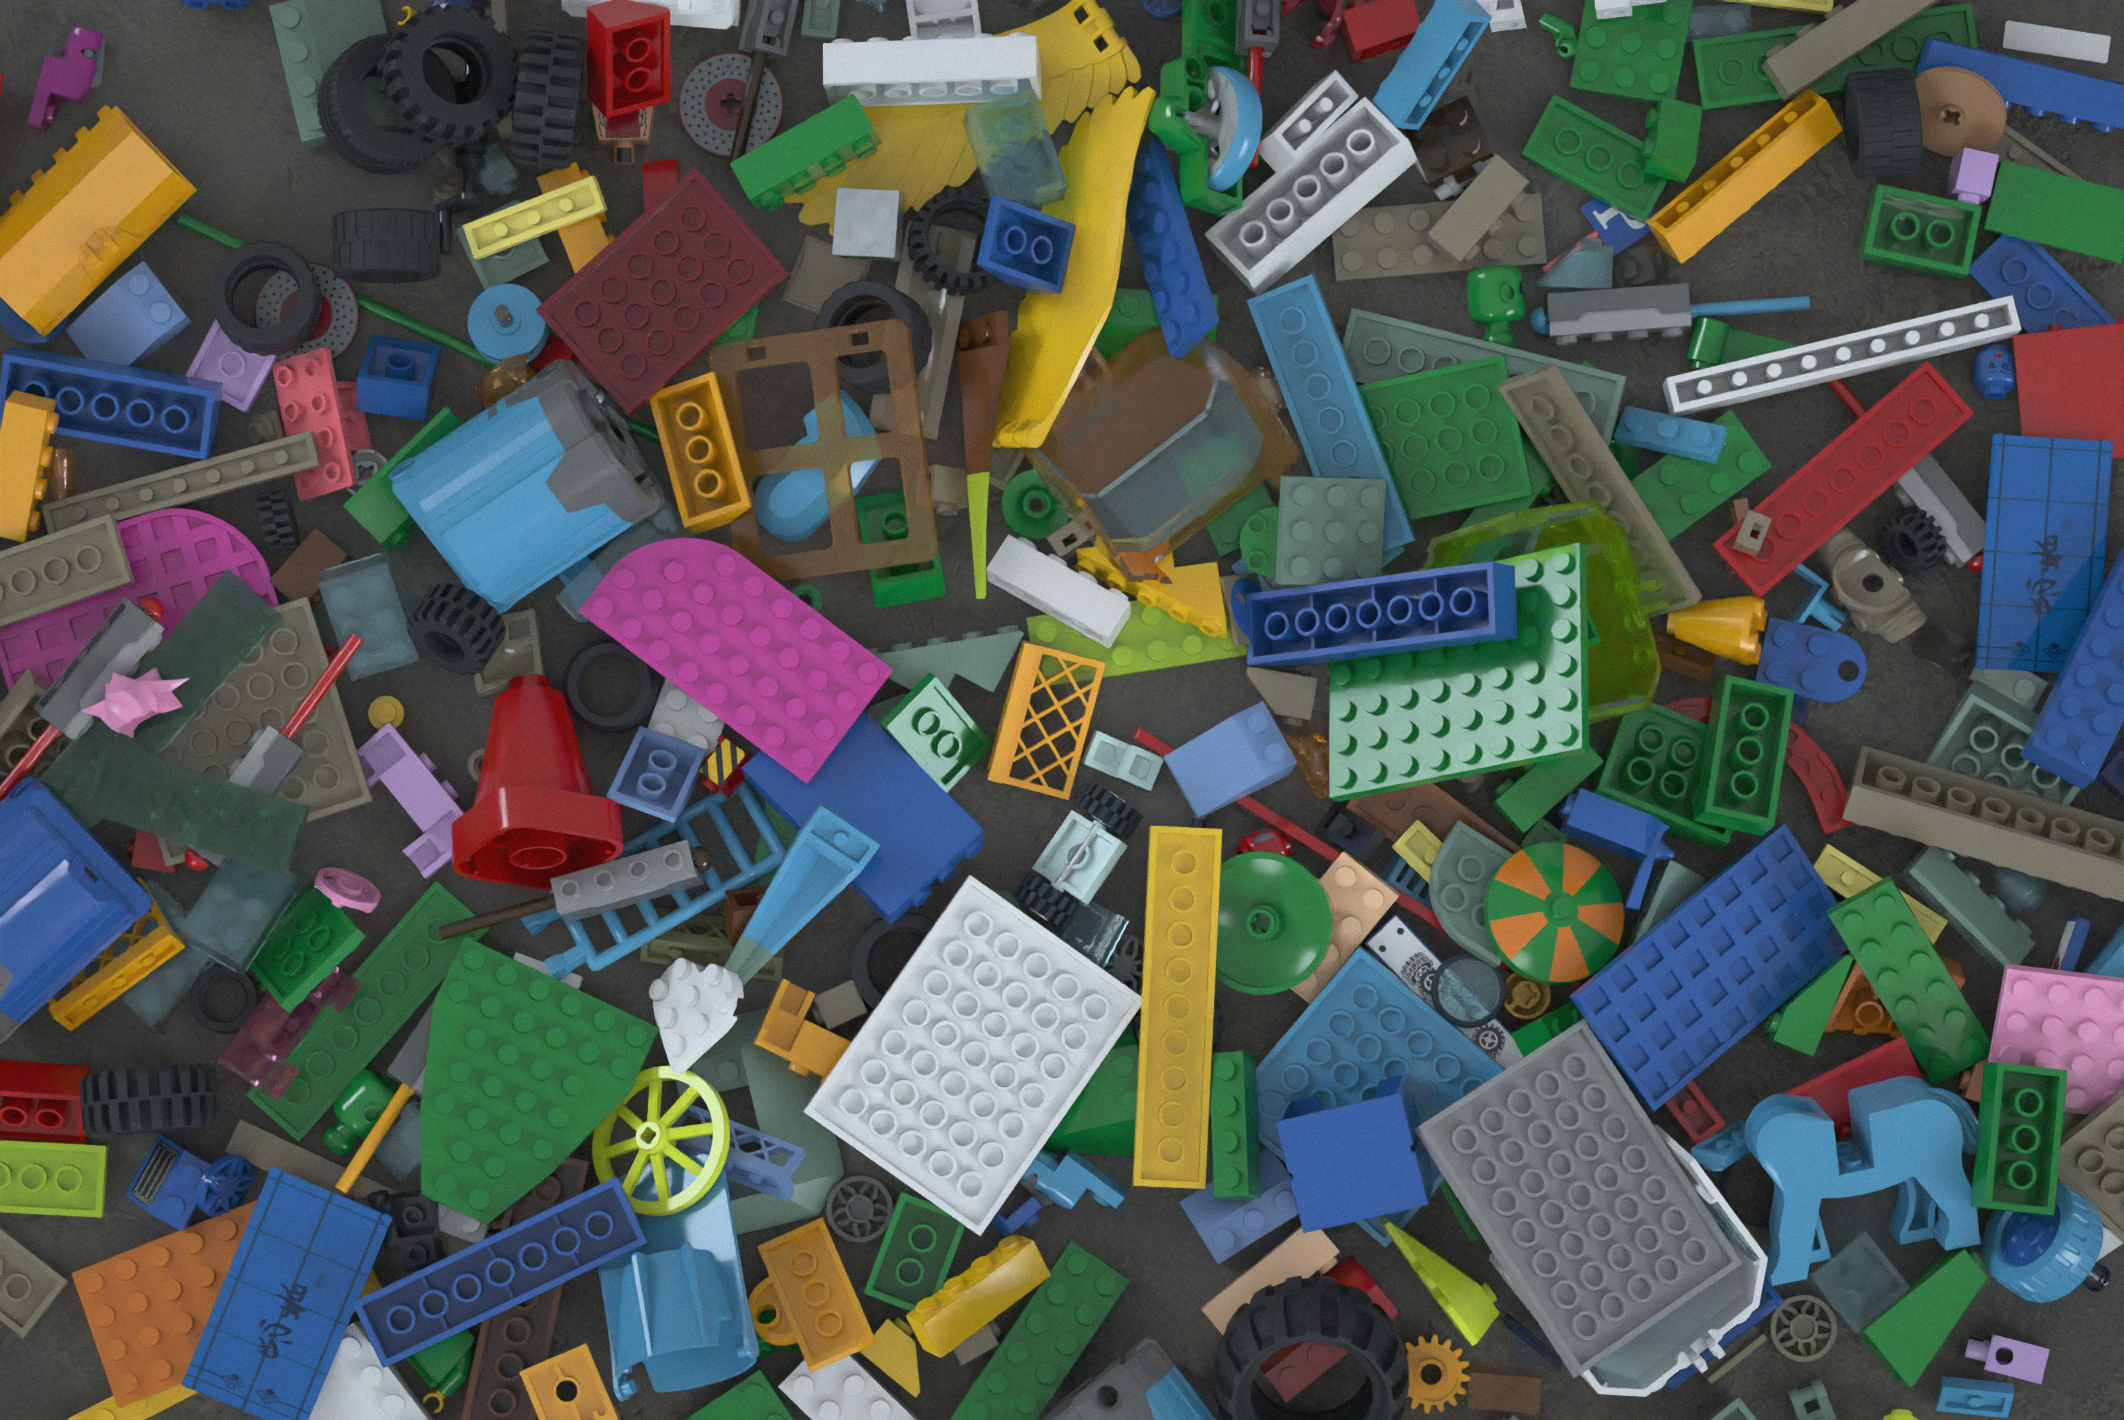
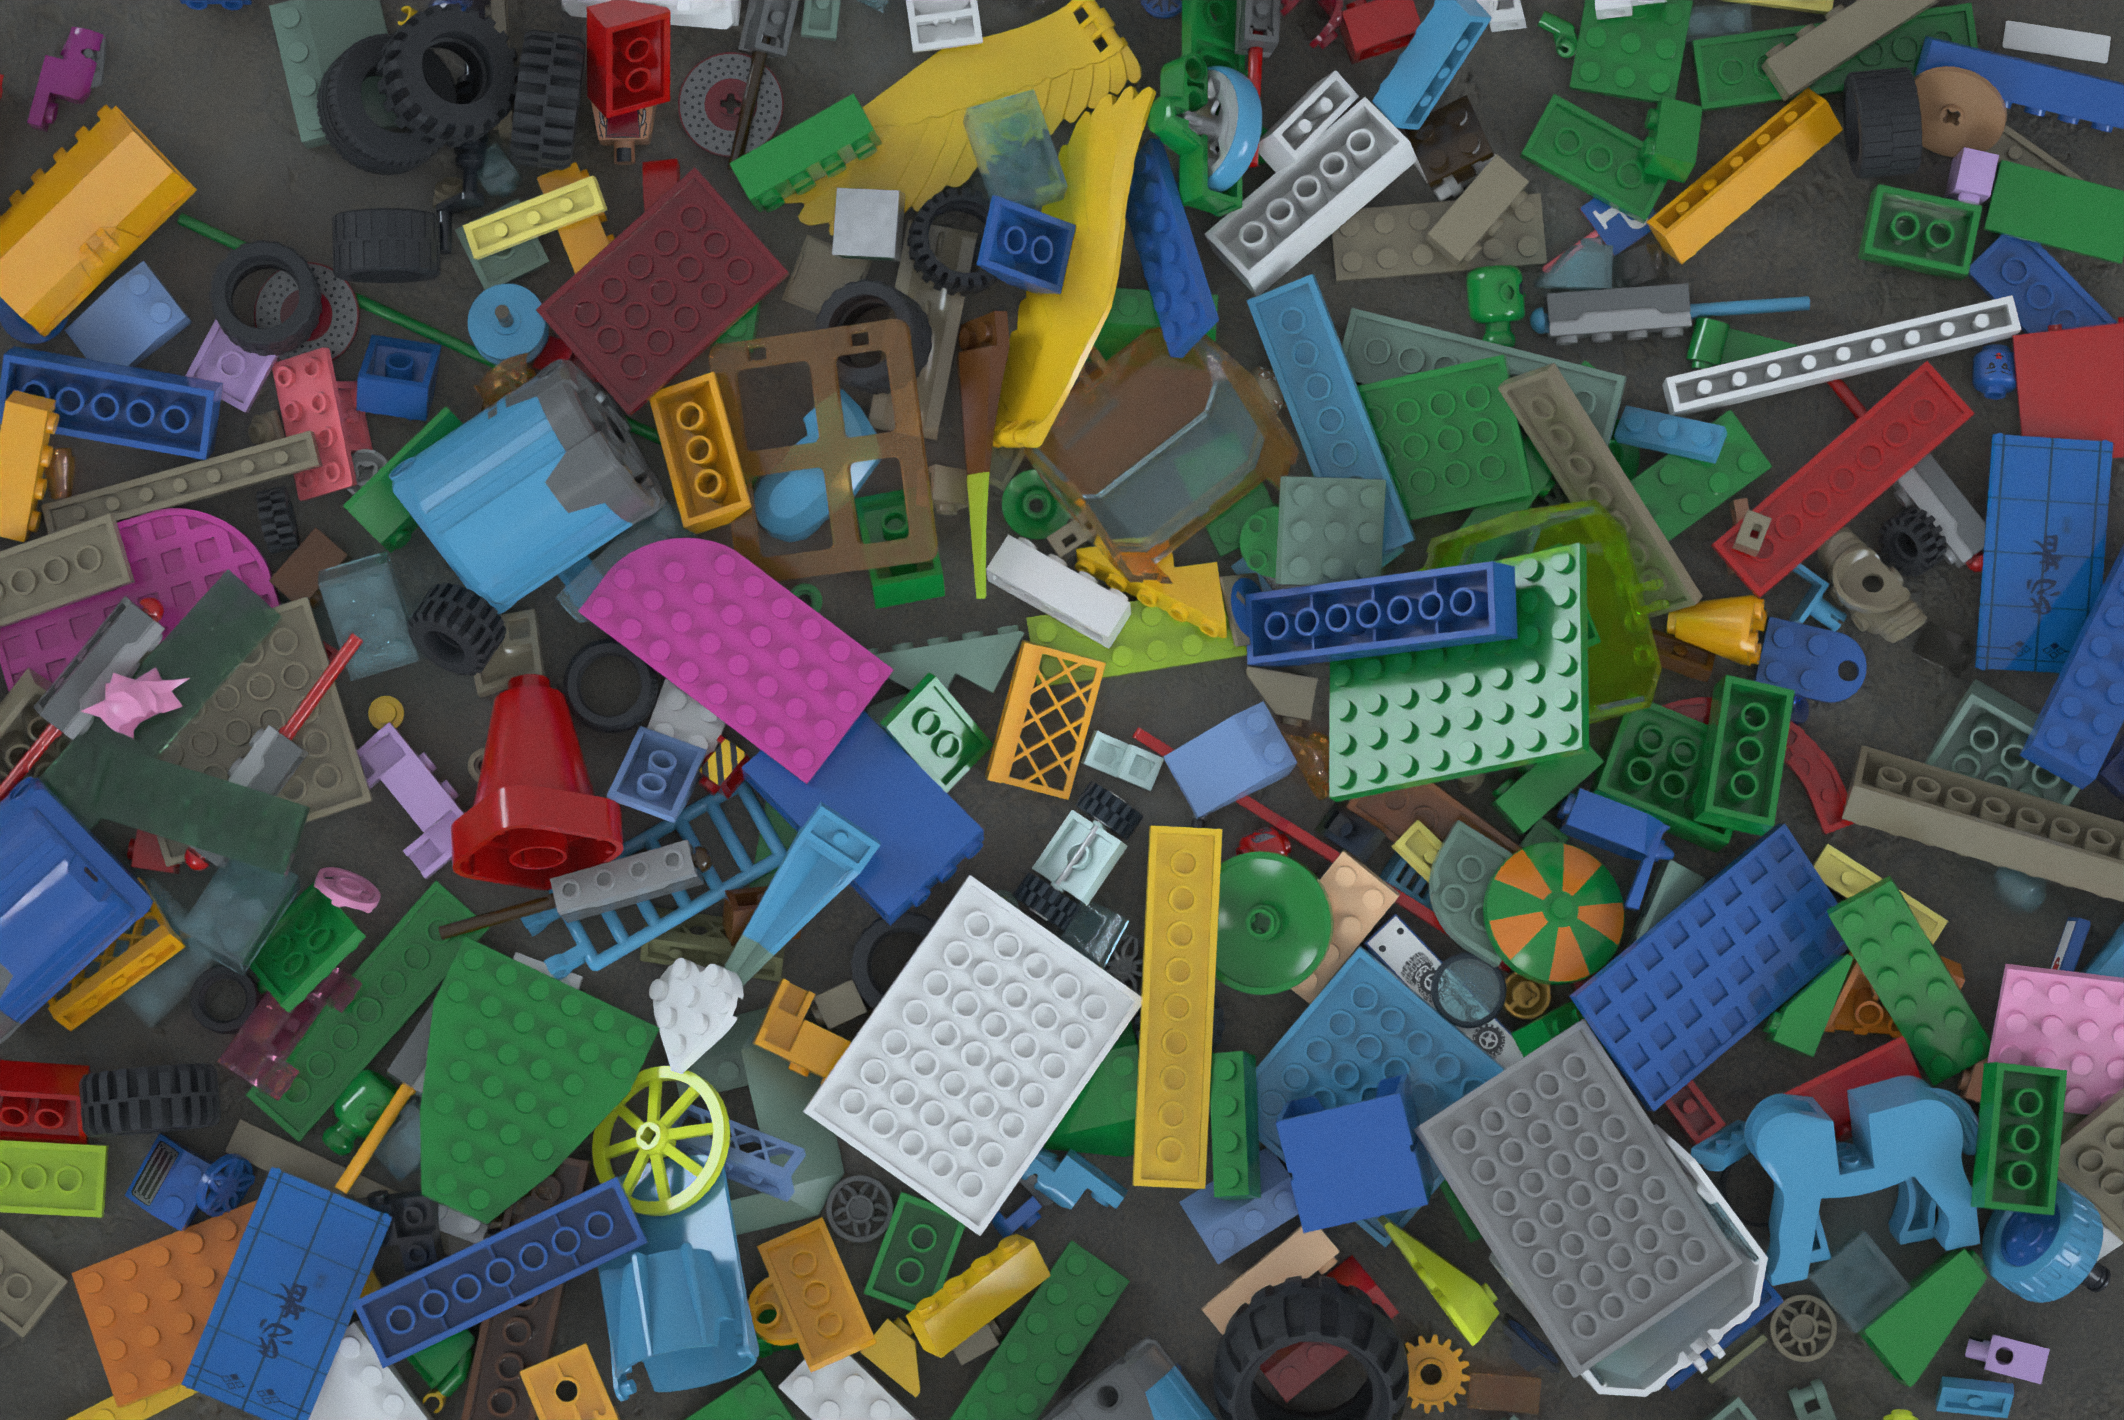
white brick [823,32,1042,107] -> none
sand green slope [1898,845,2035,974] -> none
sand green plate [1967,665,2048,711] -> none

